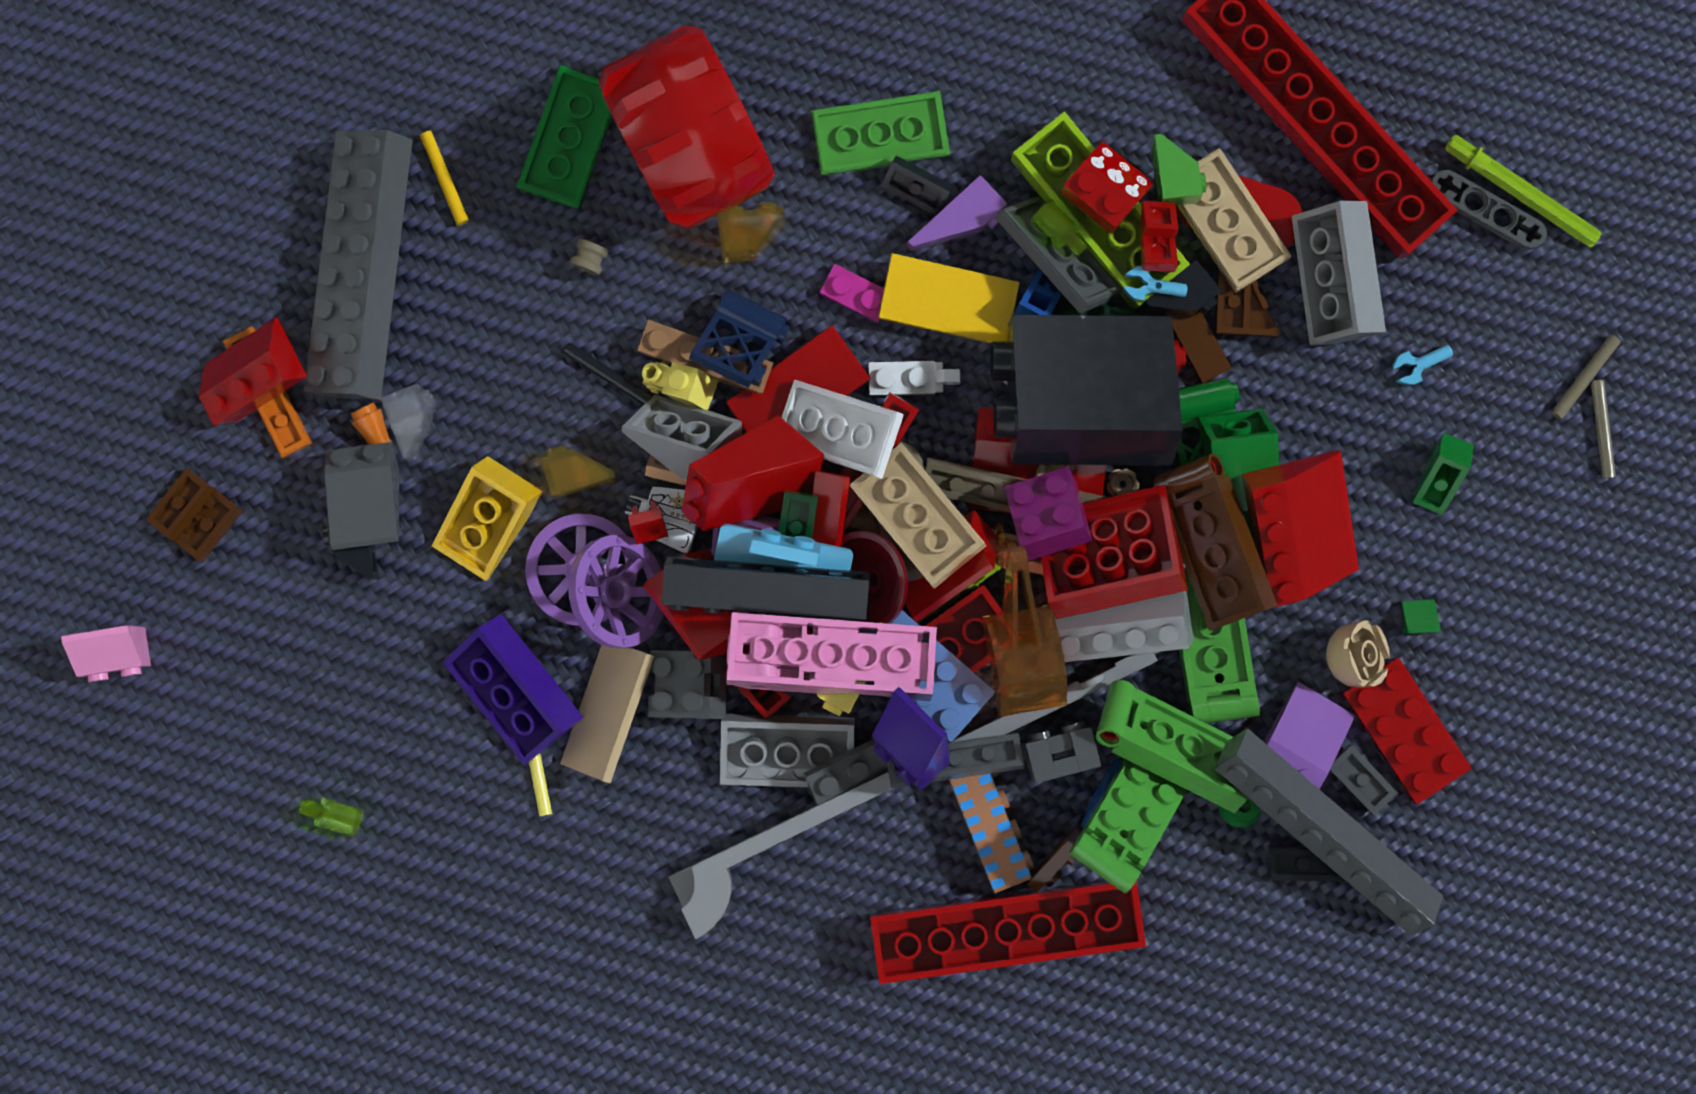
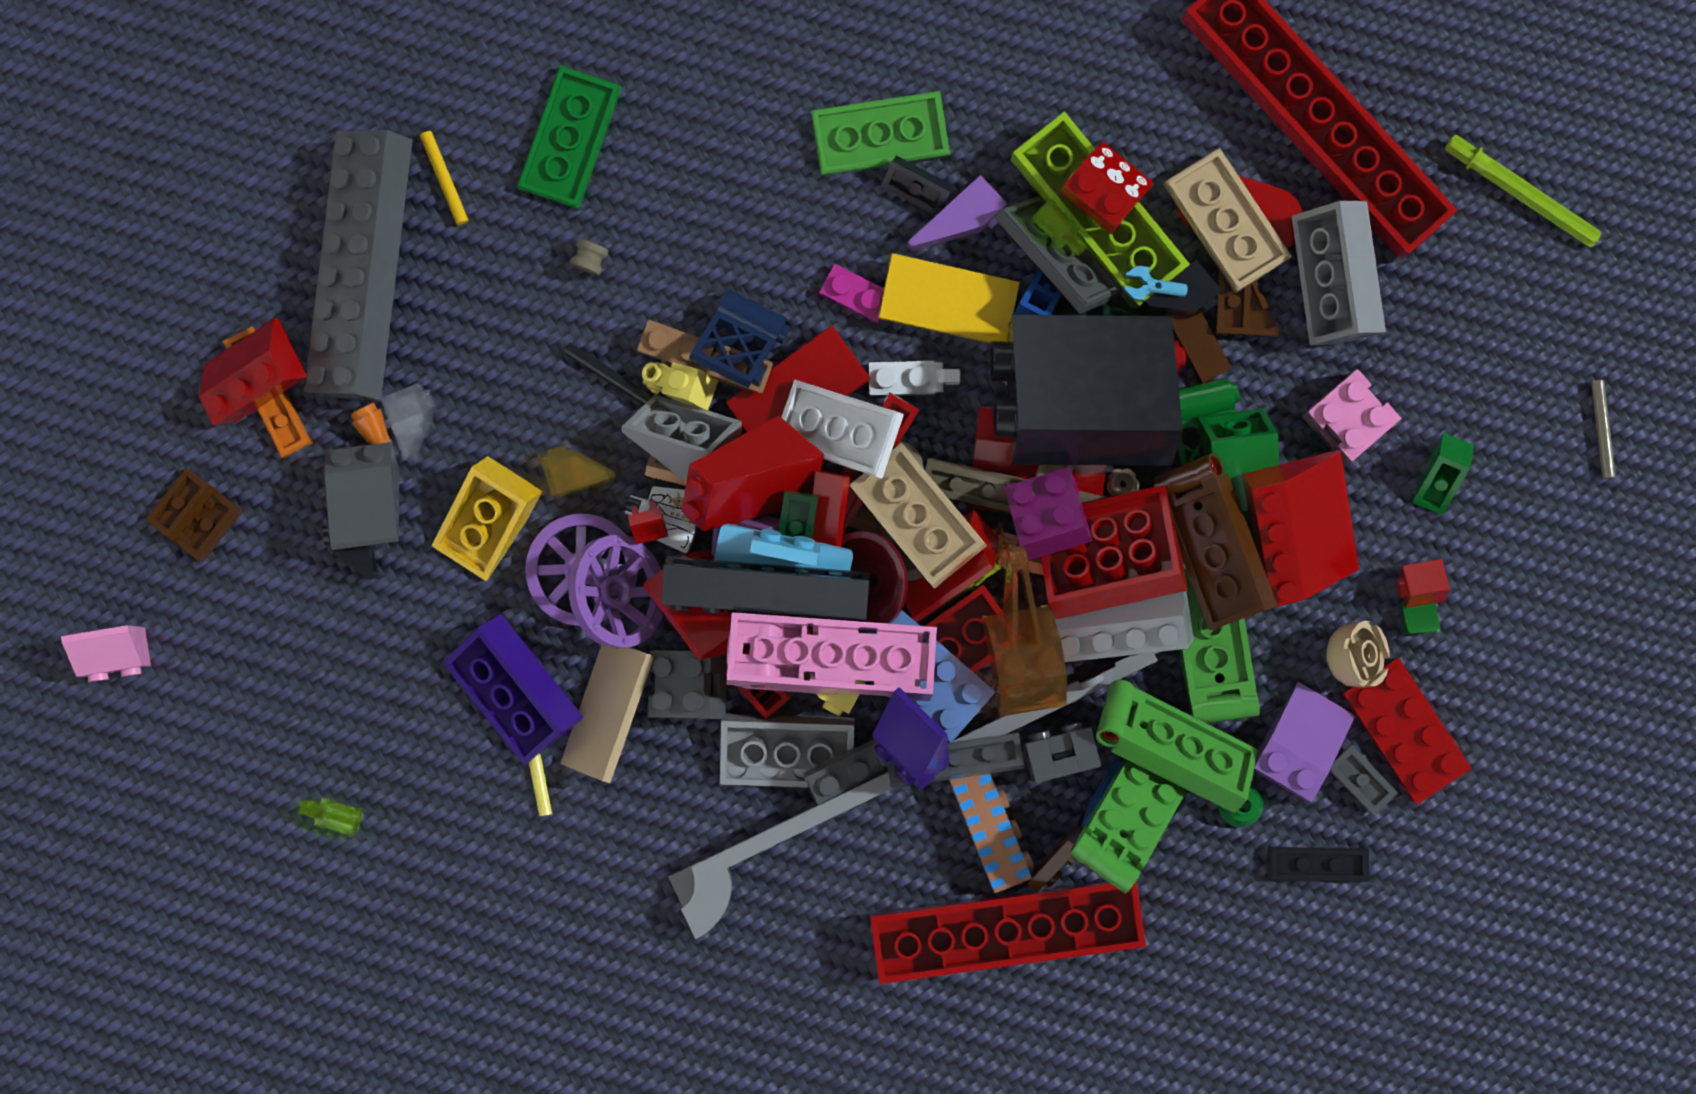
red wheel [598,26,775,230] -> none
clear yellow slope [717,203,786,264] -> none
red slope [1141,201,1179,272] -> none
bright green slope [1150,134,1207,206] -> none
dark grey brick [1215,728,1443,936] -> none
medium azure bar [1391,345,1453,386] -> none
dark grey beam [1431,170,1547,250] -> none
dark tan bar [1551,334,1621,420] -> none
none -> bright pink piece [1301,369,1402,465]
none -> red brick [1395,559,1450,608]

